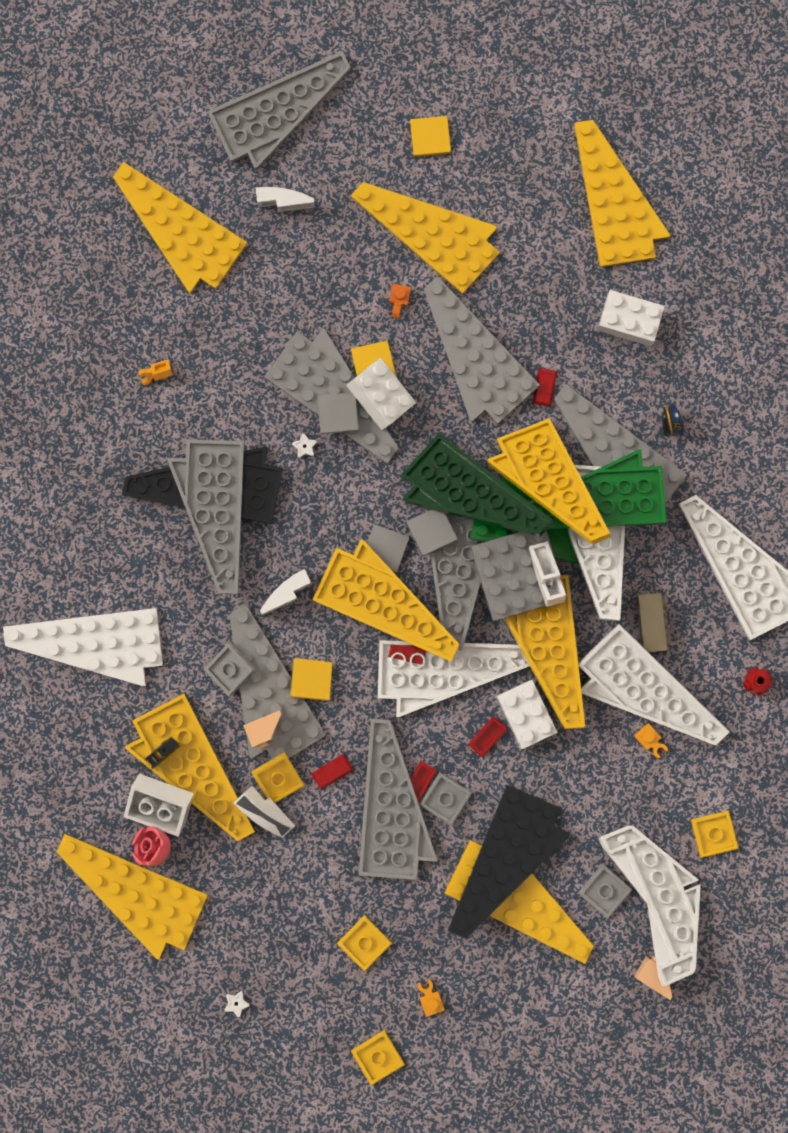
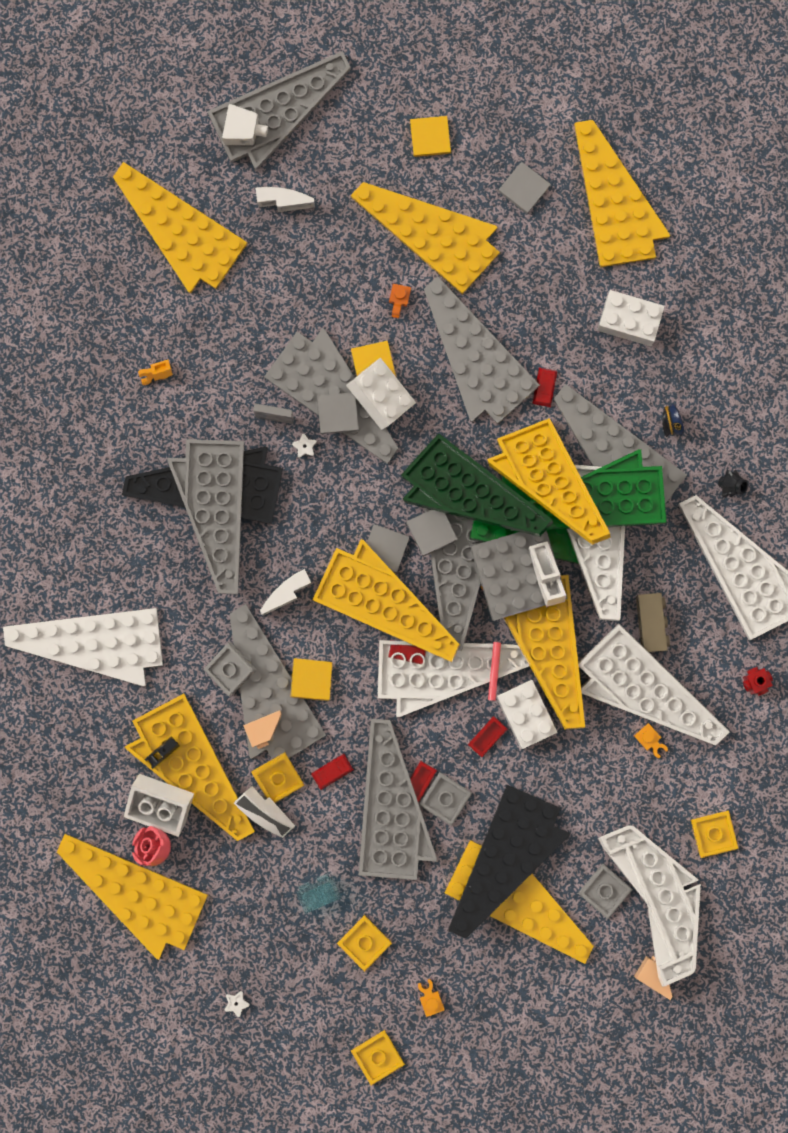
none -> white torso [222,104,268,145]
none -> light grey tile [253,404,294,424]
none -> clear light blue brick [296,874,341,914]
none -> coral bar [488,642,501,701]
none -> light grey tile [498,162,551,214]
none -> black rock [718,470,748,498]

